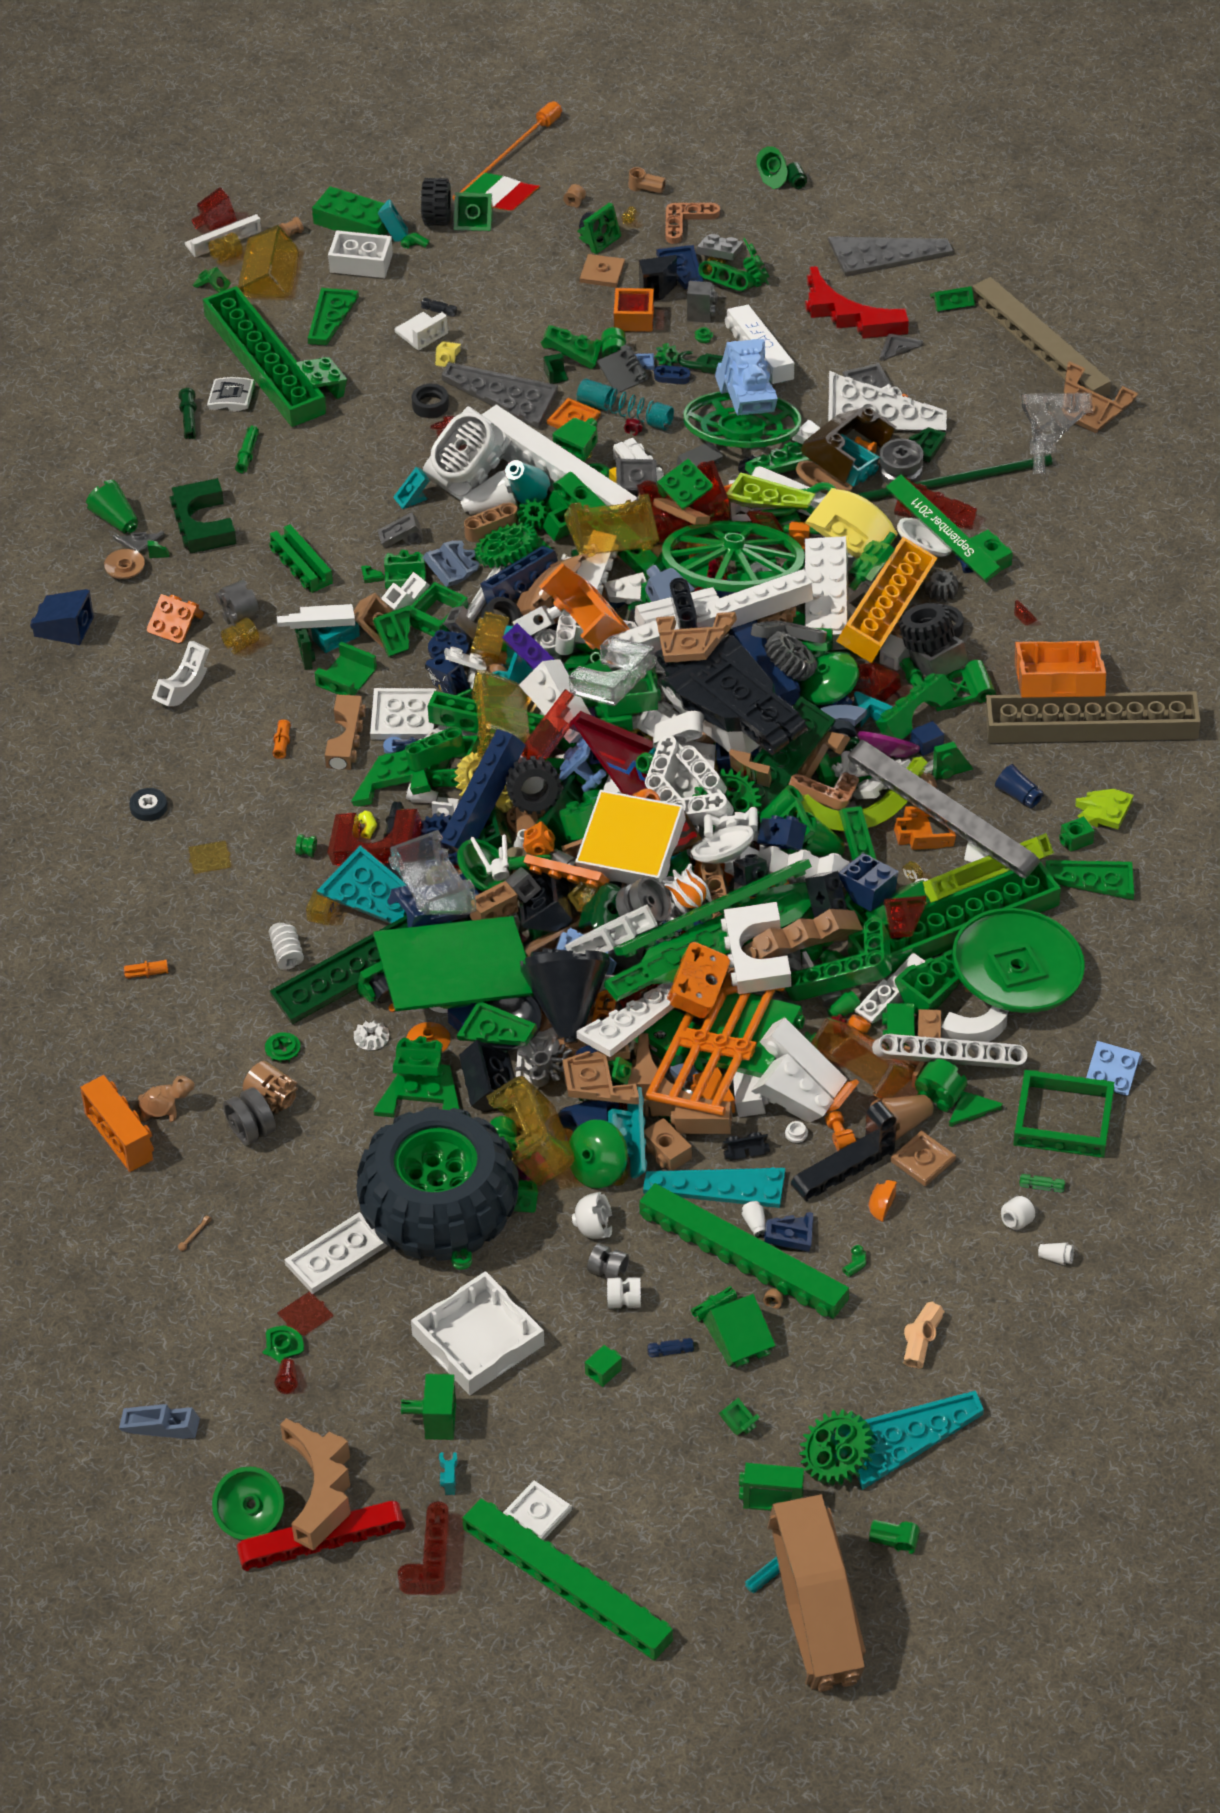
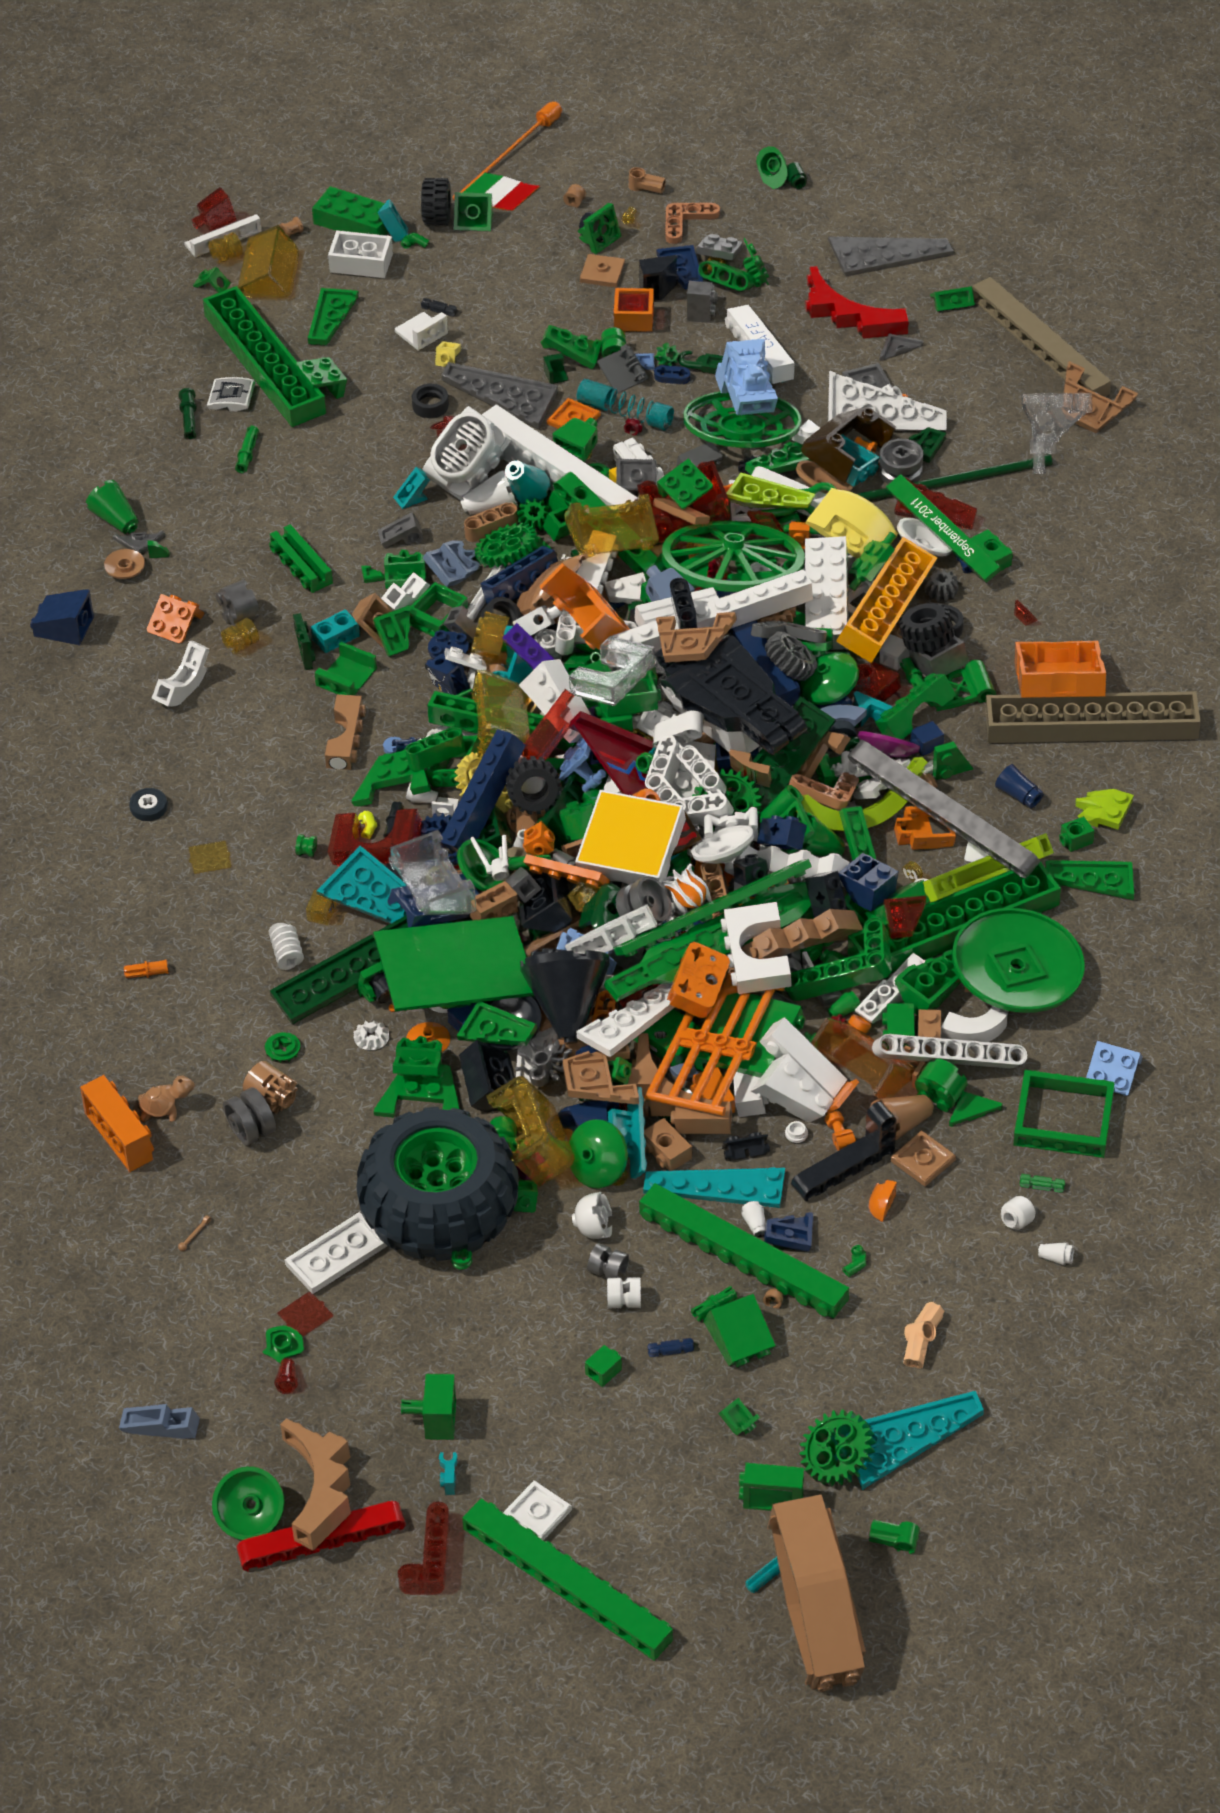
dark green arch [169,478,237,554] -> none
orange pin [272,719,291,759] -> none
white piece [277,604,355,629] -> none
white plate [370,688,436,739] -> none
white tile [411,1271,544,1395] -> none
green plate [695,327,713,343] -> none

